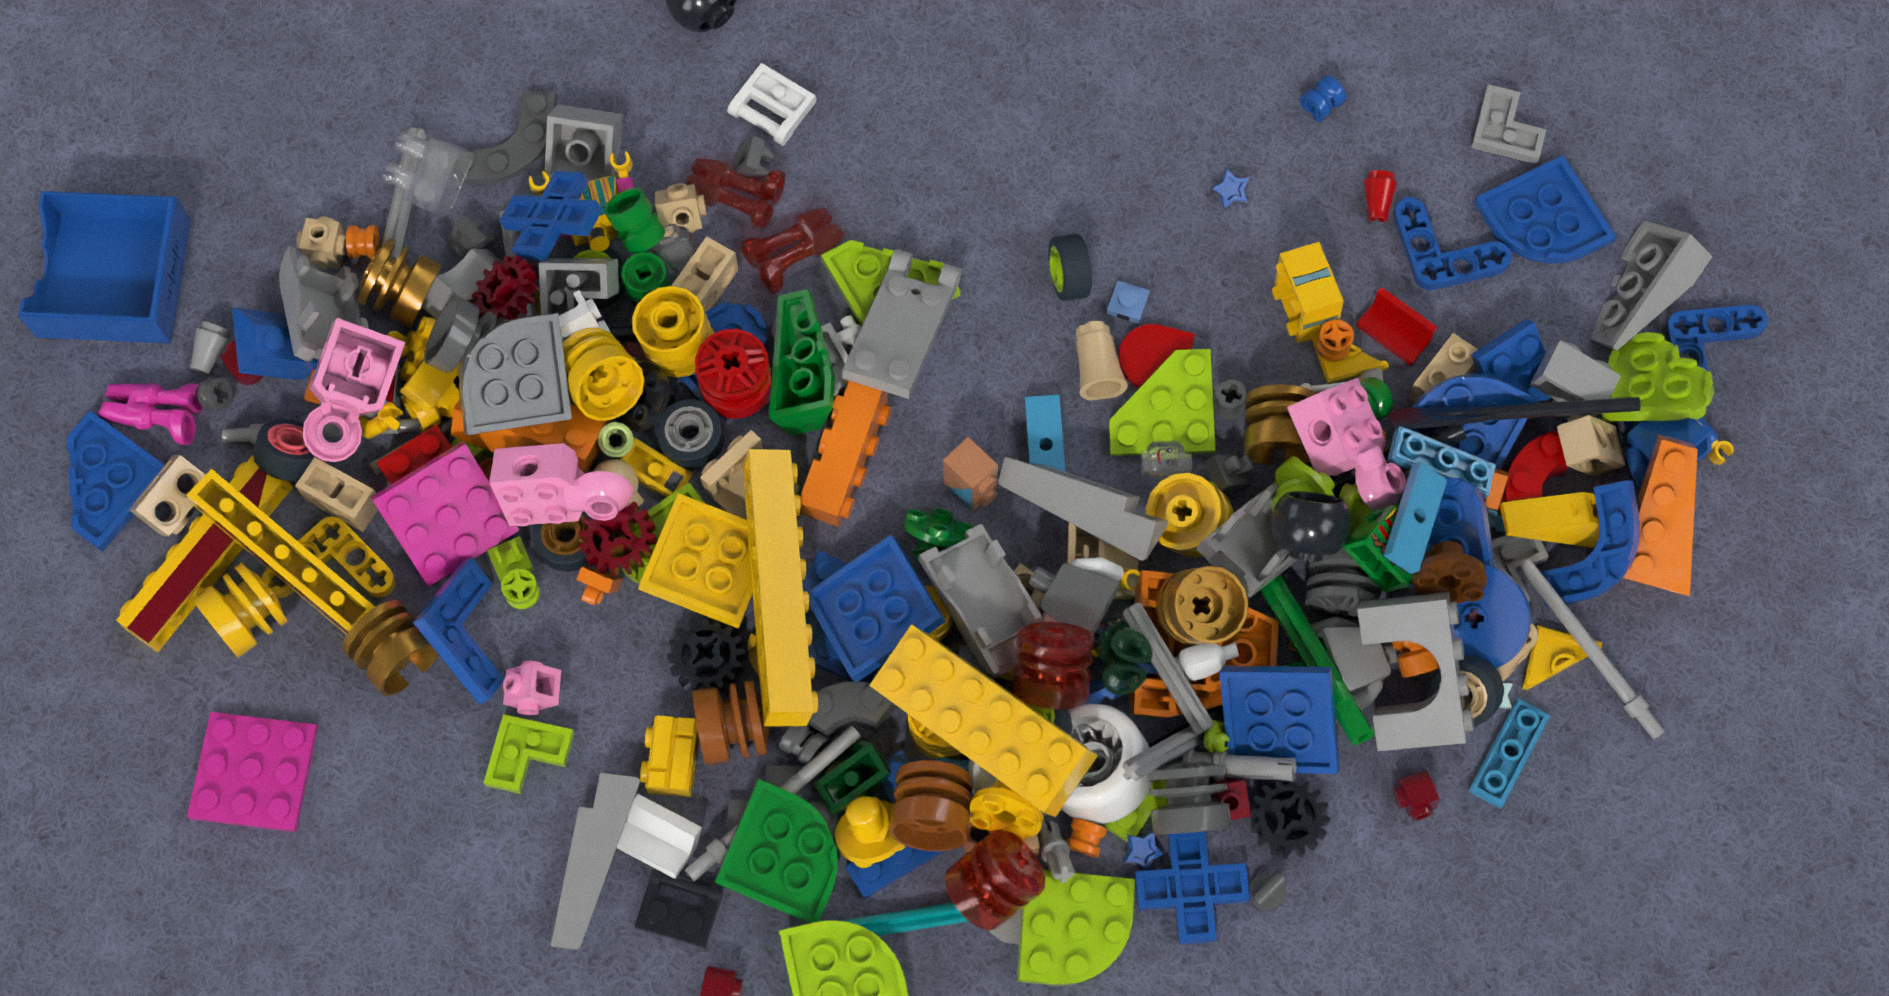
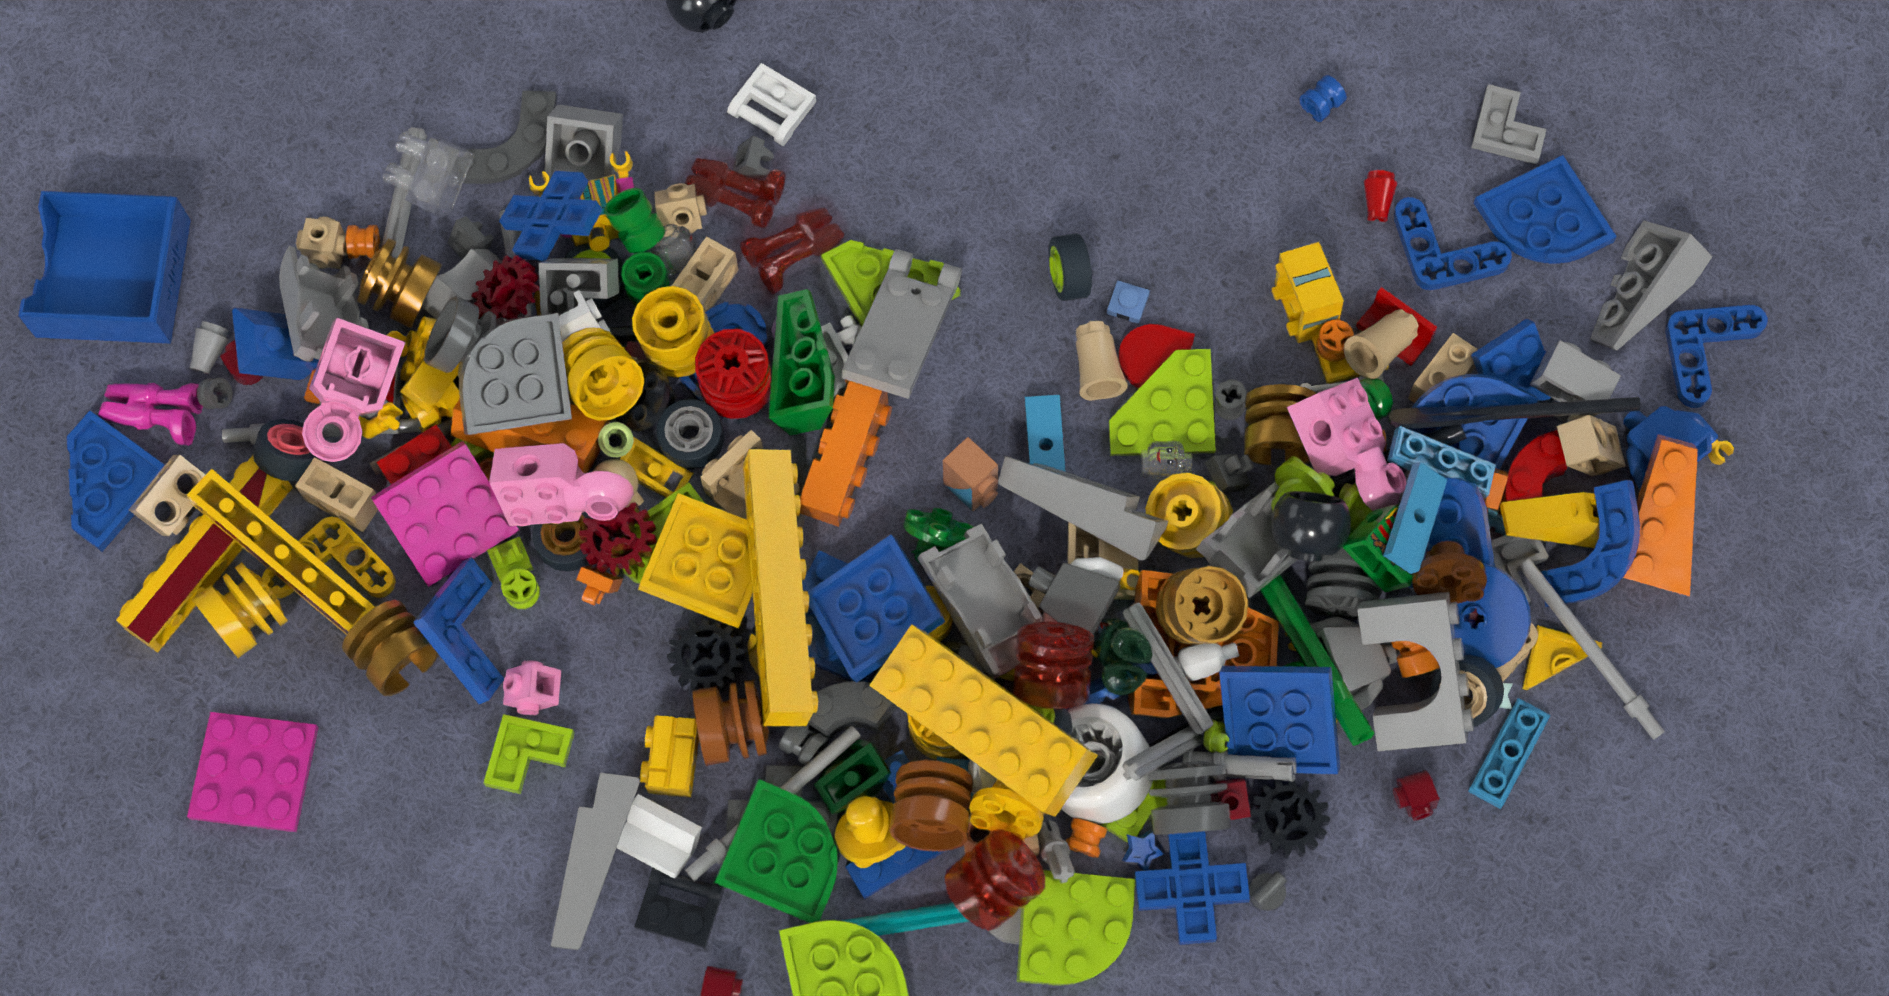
piece [1210,168,1249,208] -> none
lime plate [1602,332,1714,421] -> none
none -> tan plant [1344,309,1419,379]

